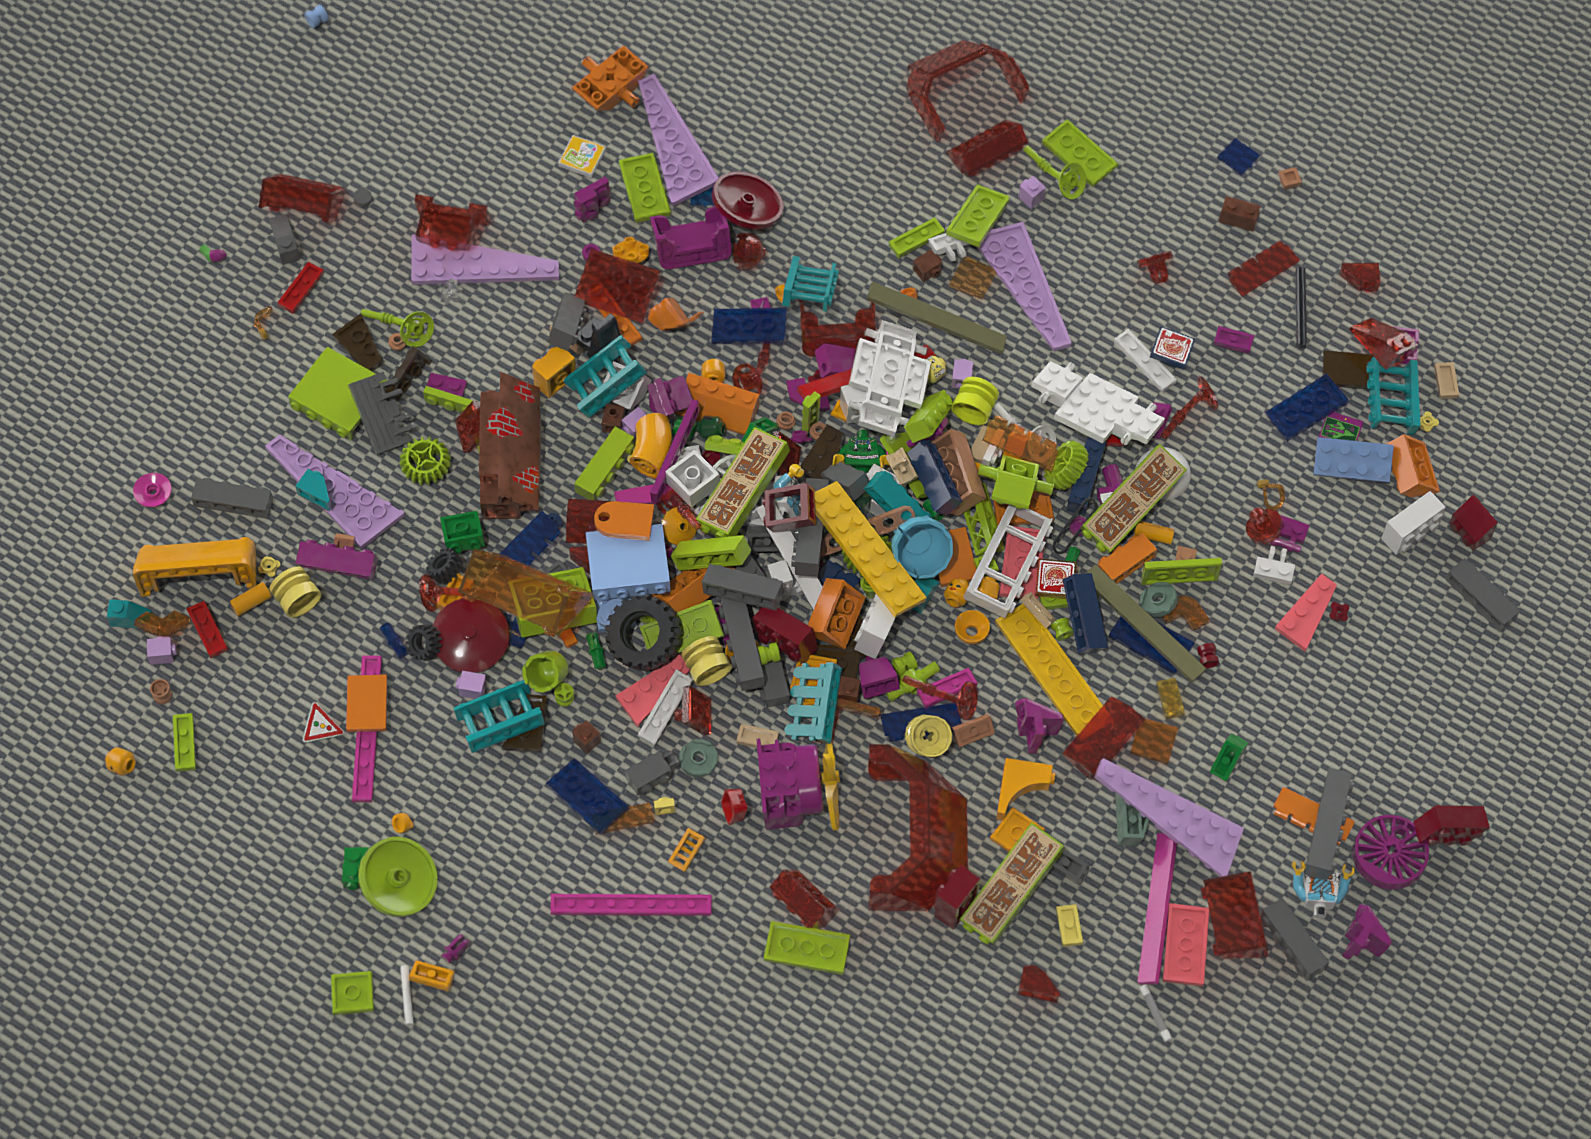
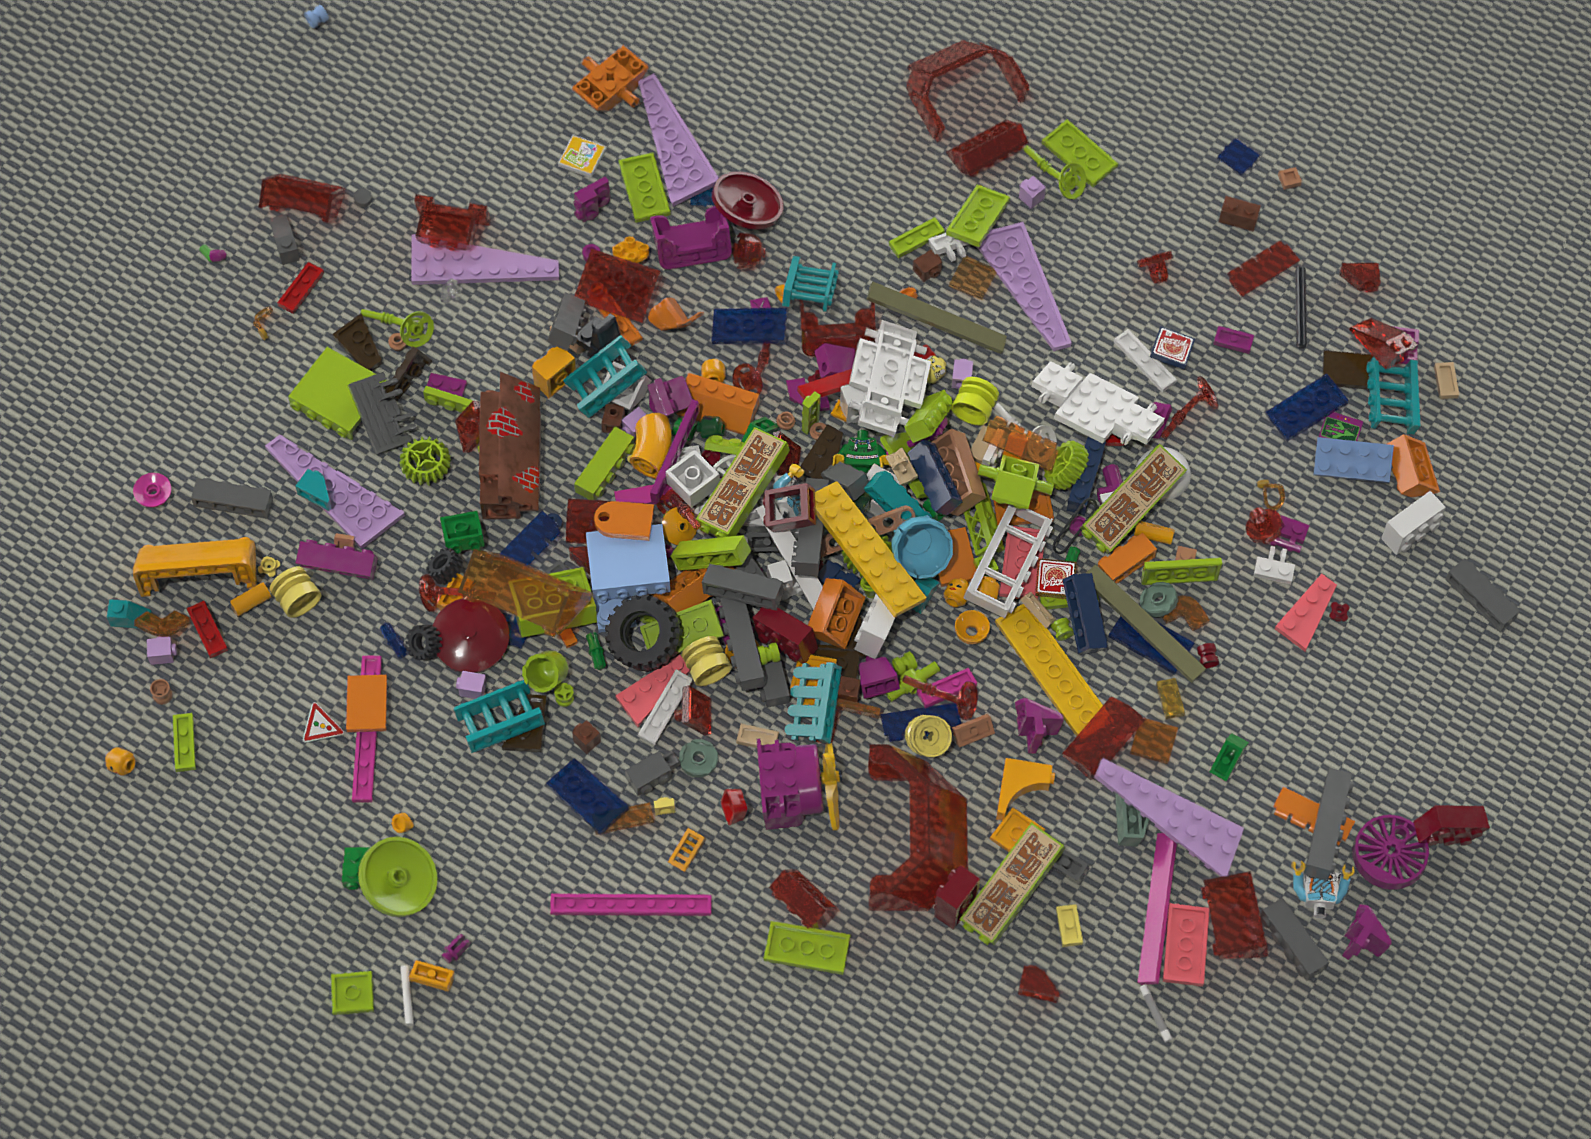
magenta plate [788,430,812,443] -> none
light yellow plate [1420,411,1439,432] -> none
dark red slope [1449,495,1498,551] -> none

